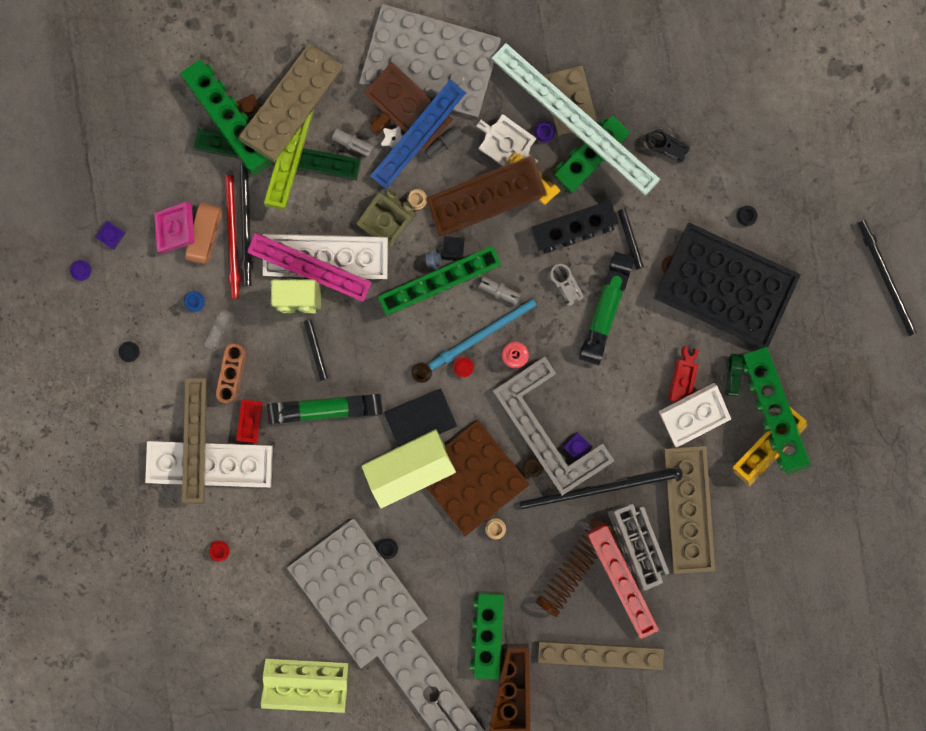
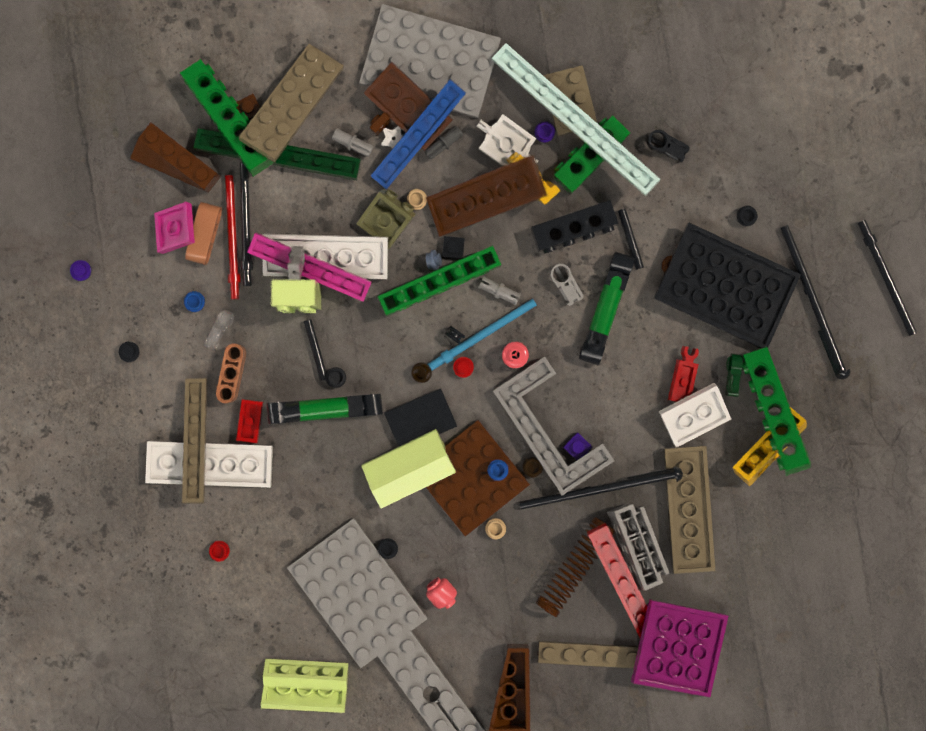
dark purple plate [95,221,126,250] -> none
lime plate [264,108,315,211] -> none
green brick [470,591,504,679] -> none
none -> reddish brown wedge [130,122,221,193]
none -> light grey piece [288,246,305,280]
none -> black plate [325,367,346,388]
none -> coral head [426,577,457,609]
none -> black bush [445,325,465,344]
none -> blue plate [488,460,508,481]
none -> magenta plate [631,599,728,697]
none -> black bar [780,225,851,380]

